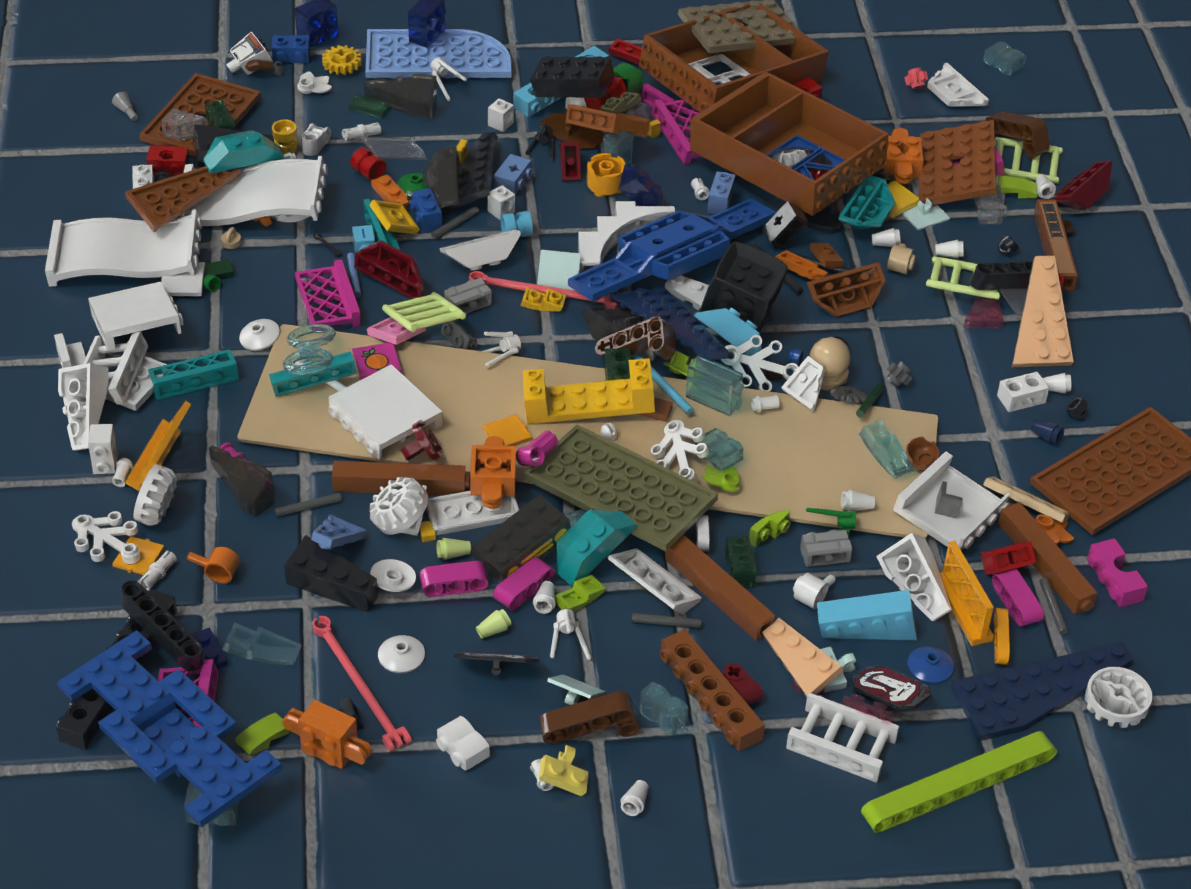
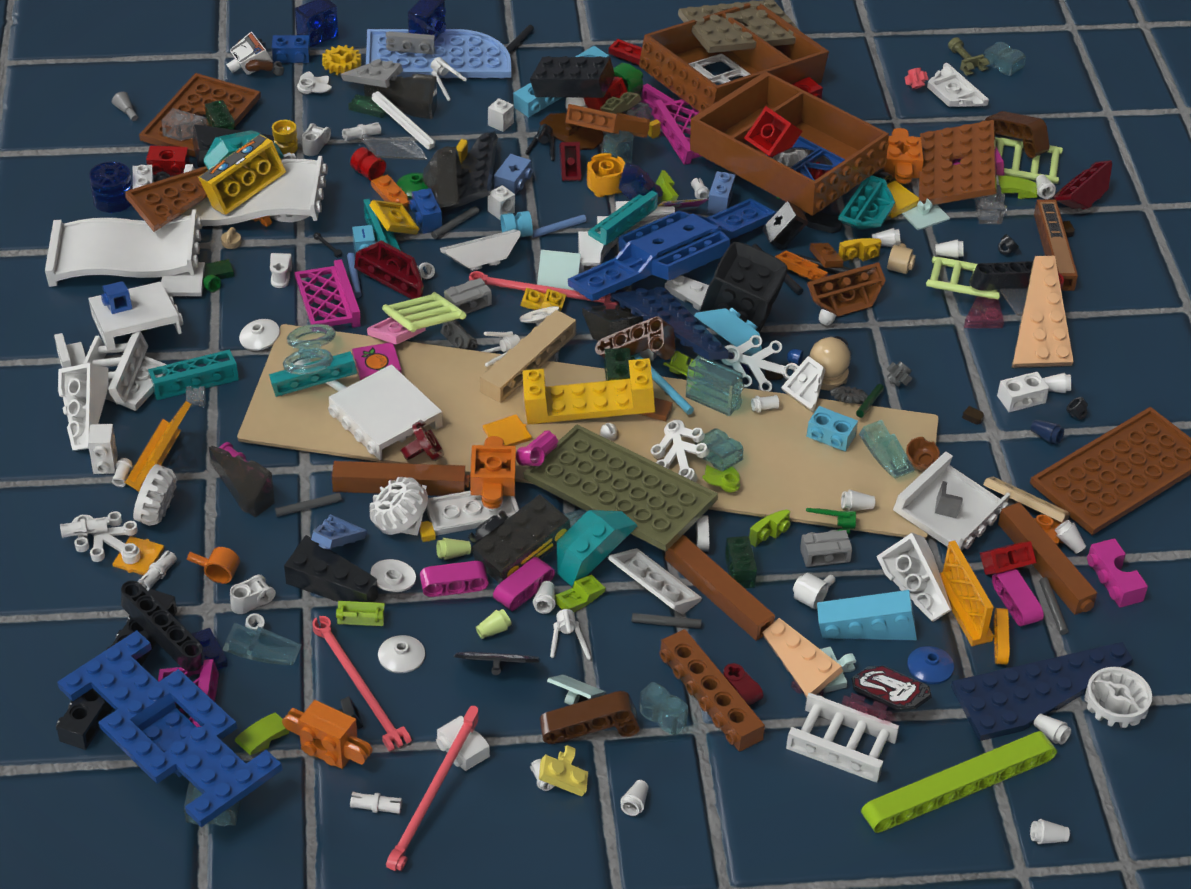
none -> white pin [60,517,108,538]
none -> clear blue wheel [89,161,132,213]
none -> blue brick [101,281,132,314]
none -> clear wheel [186,386,206,407]
none -> yellow brick [198,134,286,215]
none -> white piece [230,574,276,614]
none -> white hinge [245,613,265,634]
none -> white piece [270,253,292,288]
none -> lime hinge [336,601,385,626]
none -> light grey wing [341,59,403,88]
none -> white pin [350,792,402,814]
none -> white axle [372,91,435,150]
none -> light grey hinge [386,31,435,54]
none -> coral hinge [386,706,478,871]
none -> white hinge [419,262,435,279]
none -> black tile [468,511,508,543]
none -> tan brick [480,310,576,403]
none -> black bar [506,25,534,54]
none -> white dish [519,306,559,326]
none -> medium blue bar [532,214,586,238]
none -> teal fence [588,190,658,245]
none -> lime slope [654,170,679,203]
none -> sticker [657,199,709,208]
none -> red slope [744,106,803,157]
none -> medium azure brick [806,406,858,452]
none -> white hinge [819,309,836,326]
none -> yellow slope [838,238,882,261]
none -> olive bar [948,37,990,75]
none -> dark brown piece [962,406,984,425]
none -> white cone [1030,819,1070,844]
none -> white cone [1034,714,1071,744]
none -> white cone [1055,520,1086,554]

